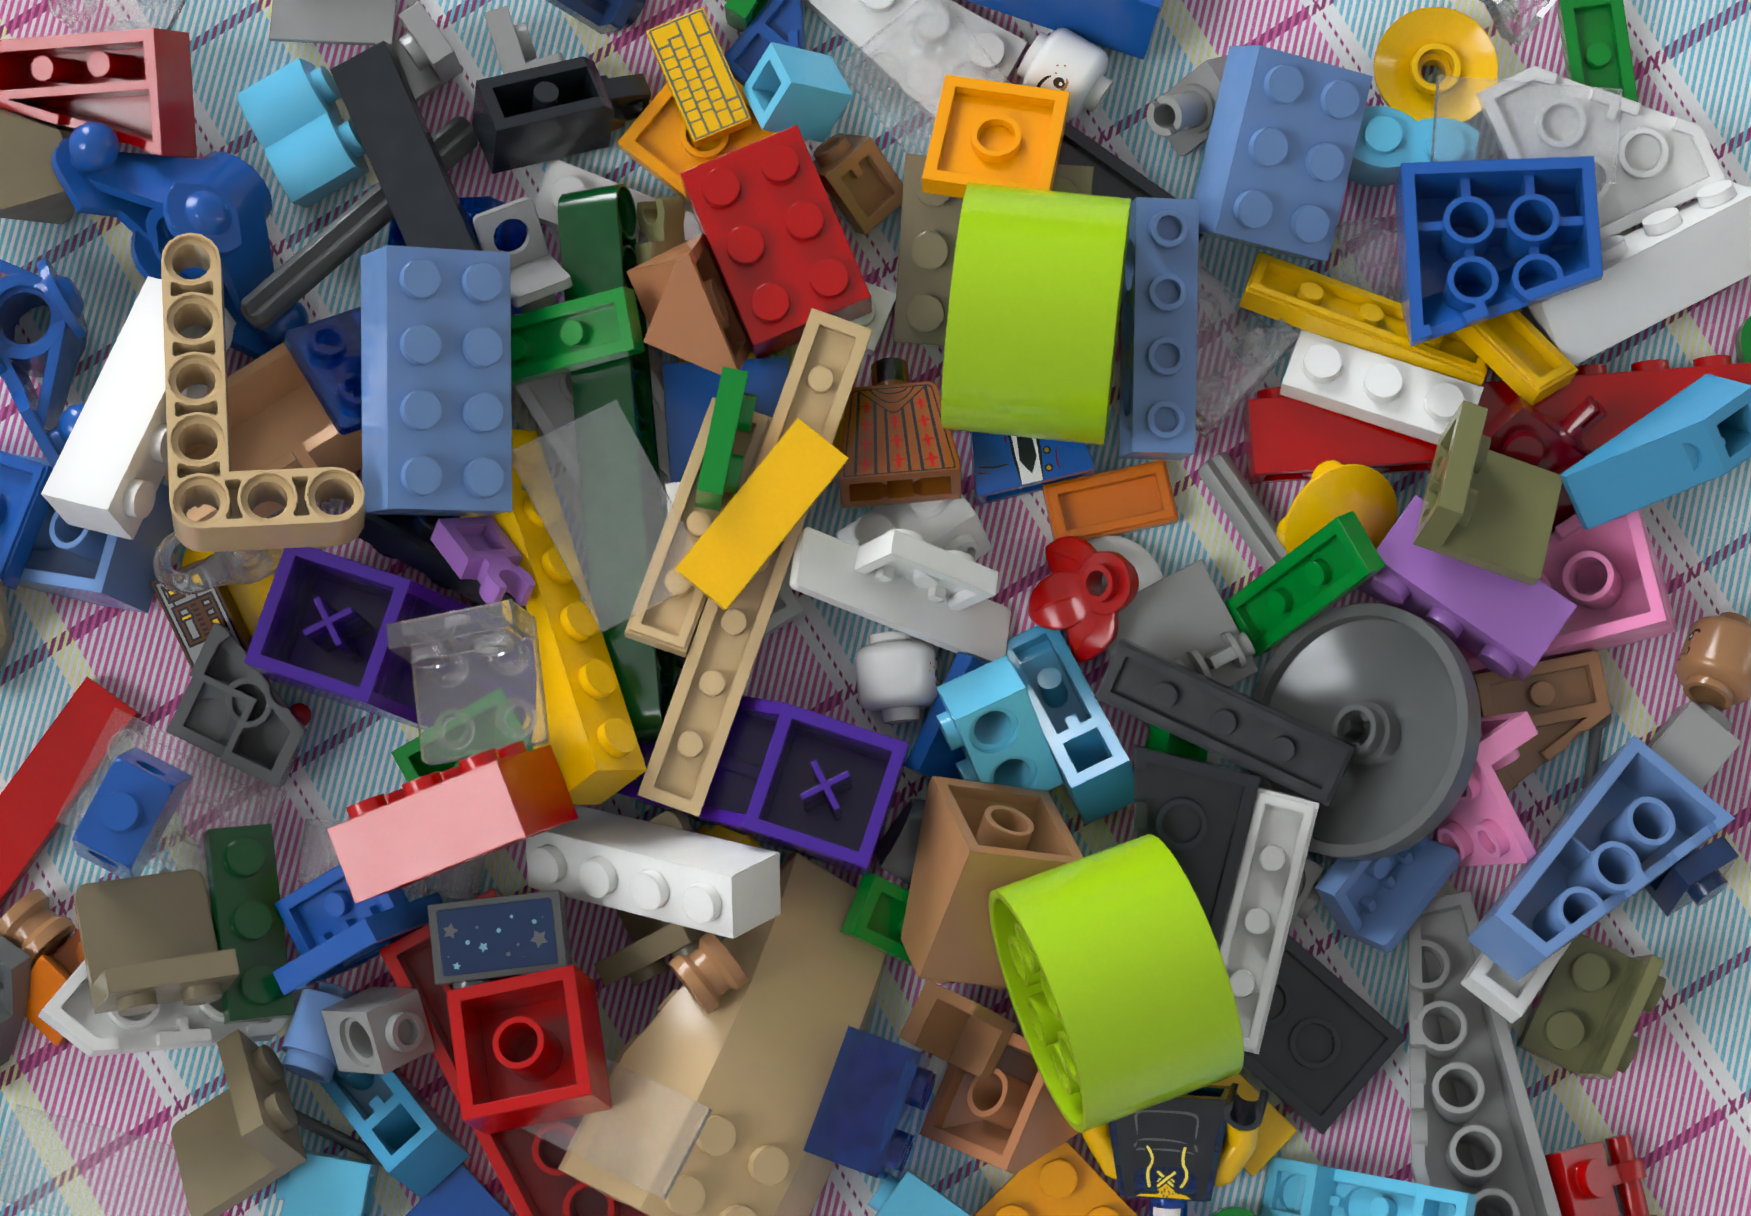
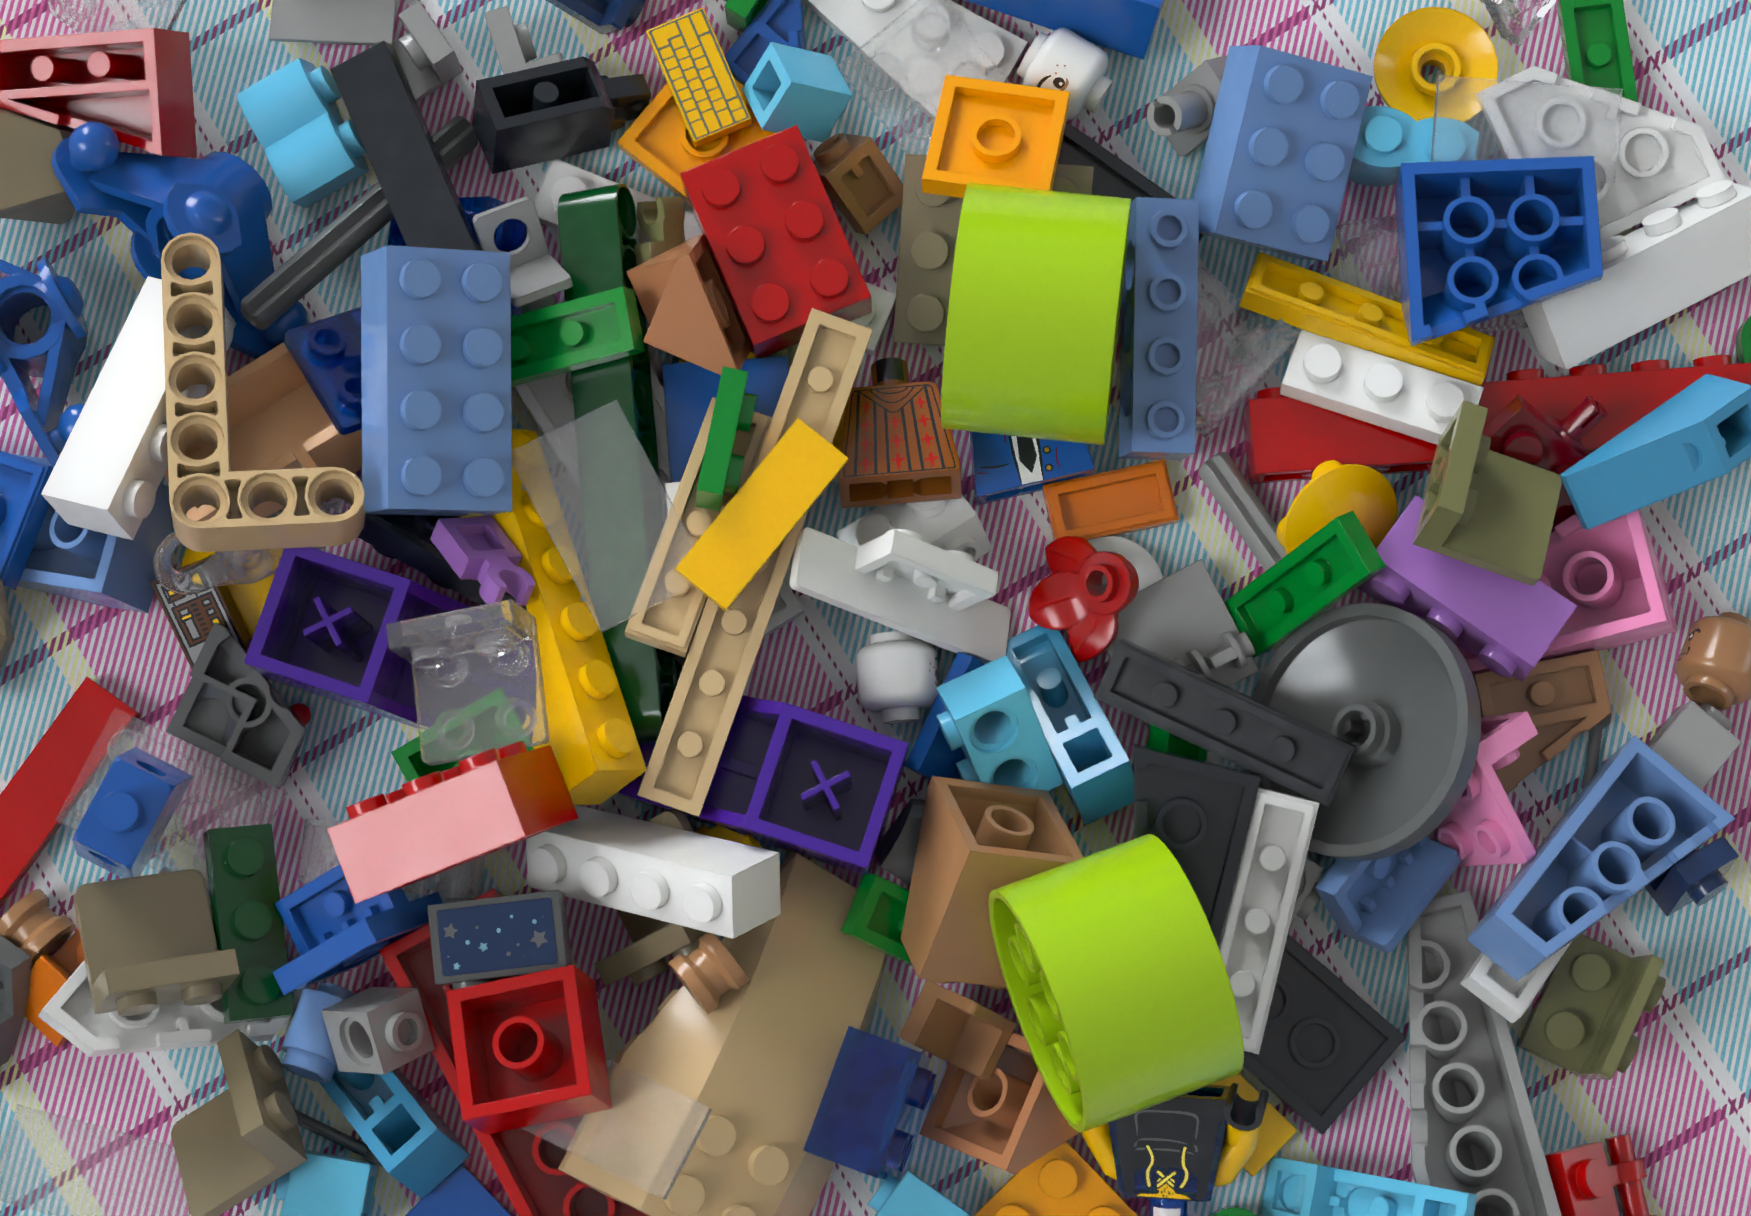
yellow tile [1454,310,1578,406] -> none

